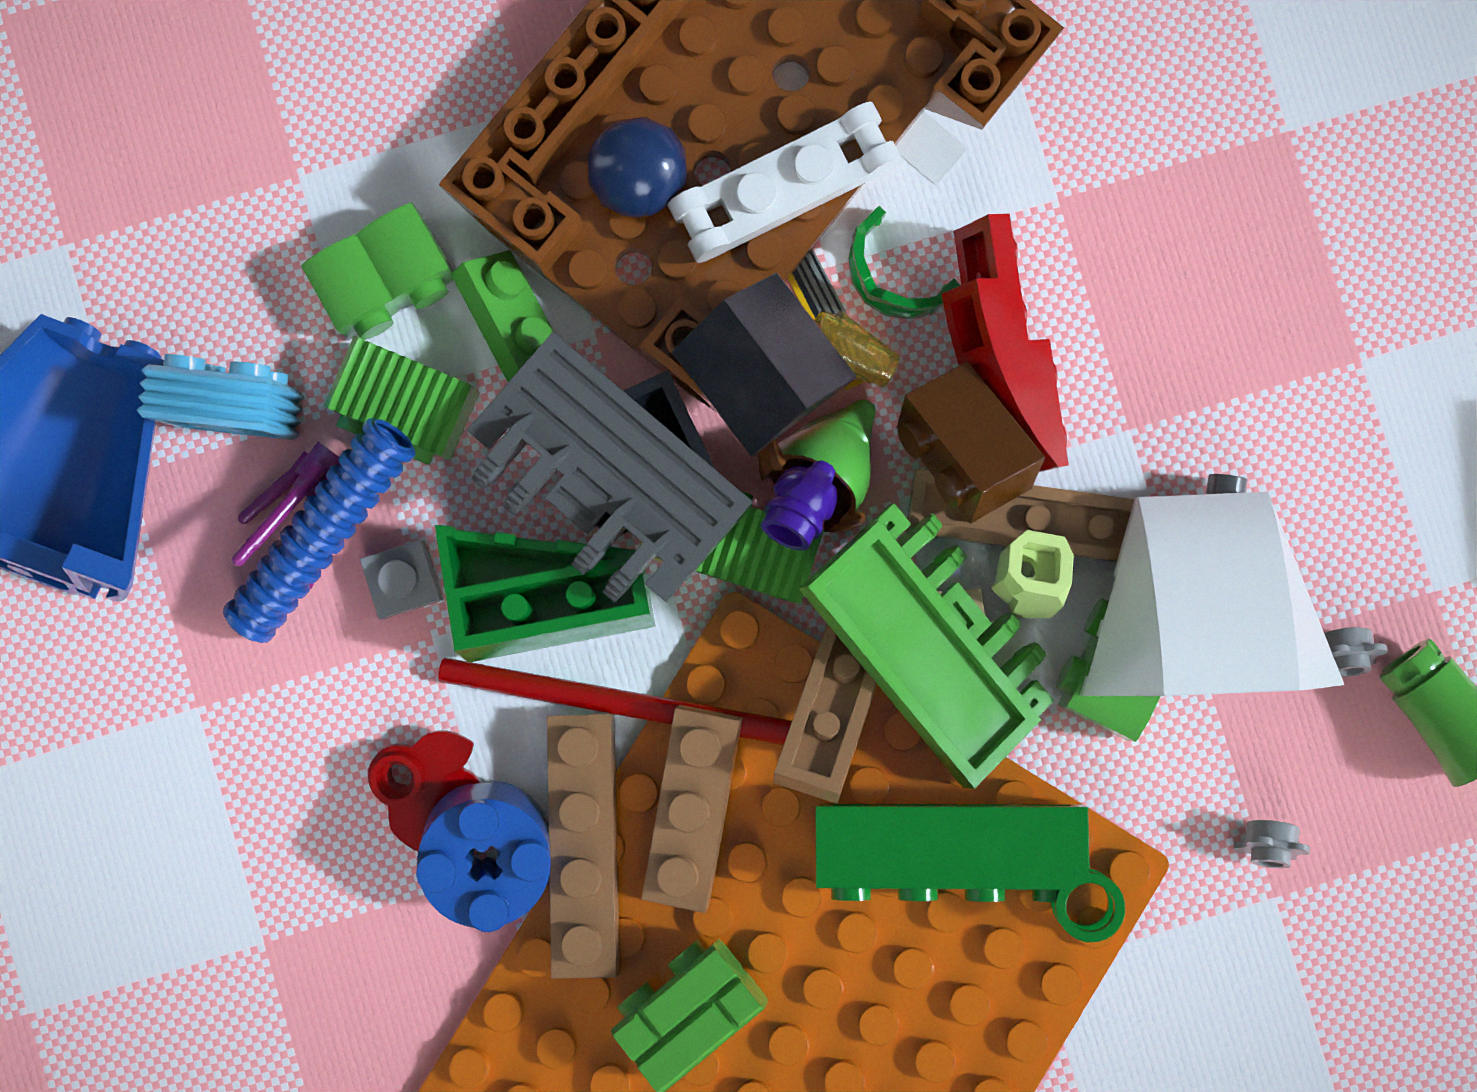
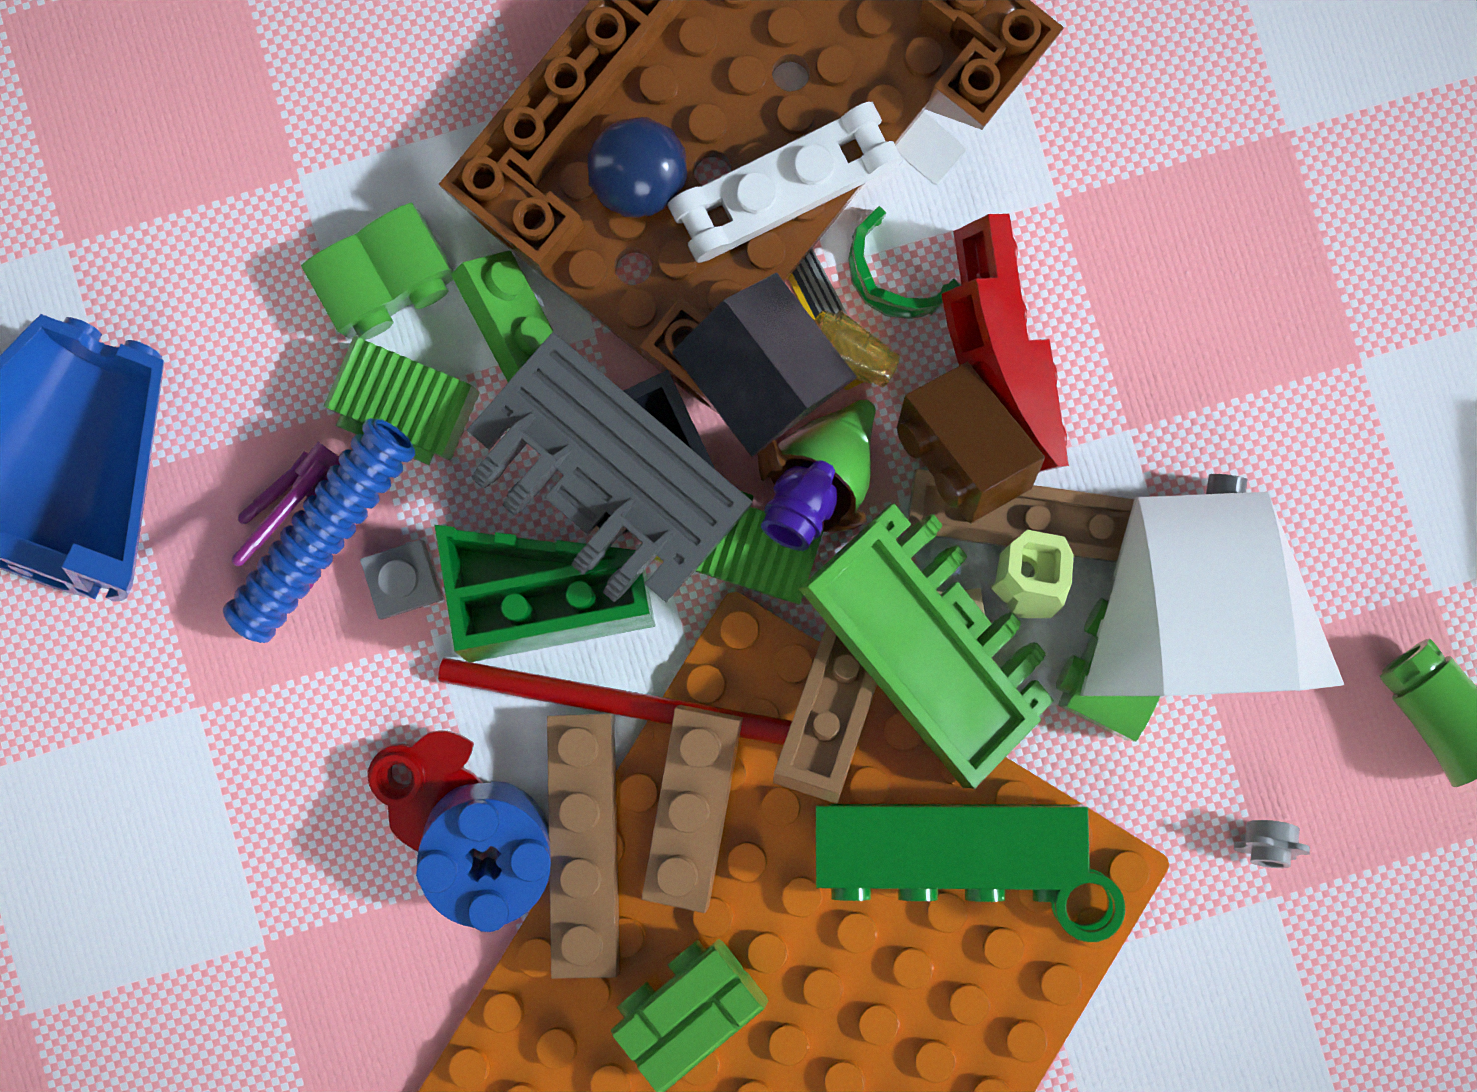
medium azure brick [136,354,305,440] -> none
light grey plate [1324,627,1388,677] -> none

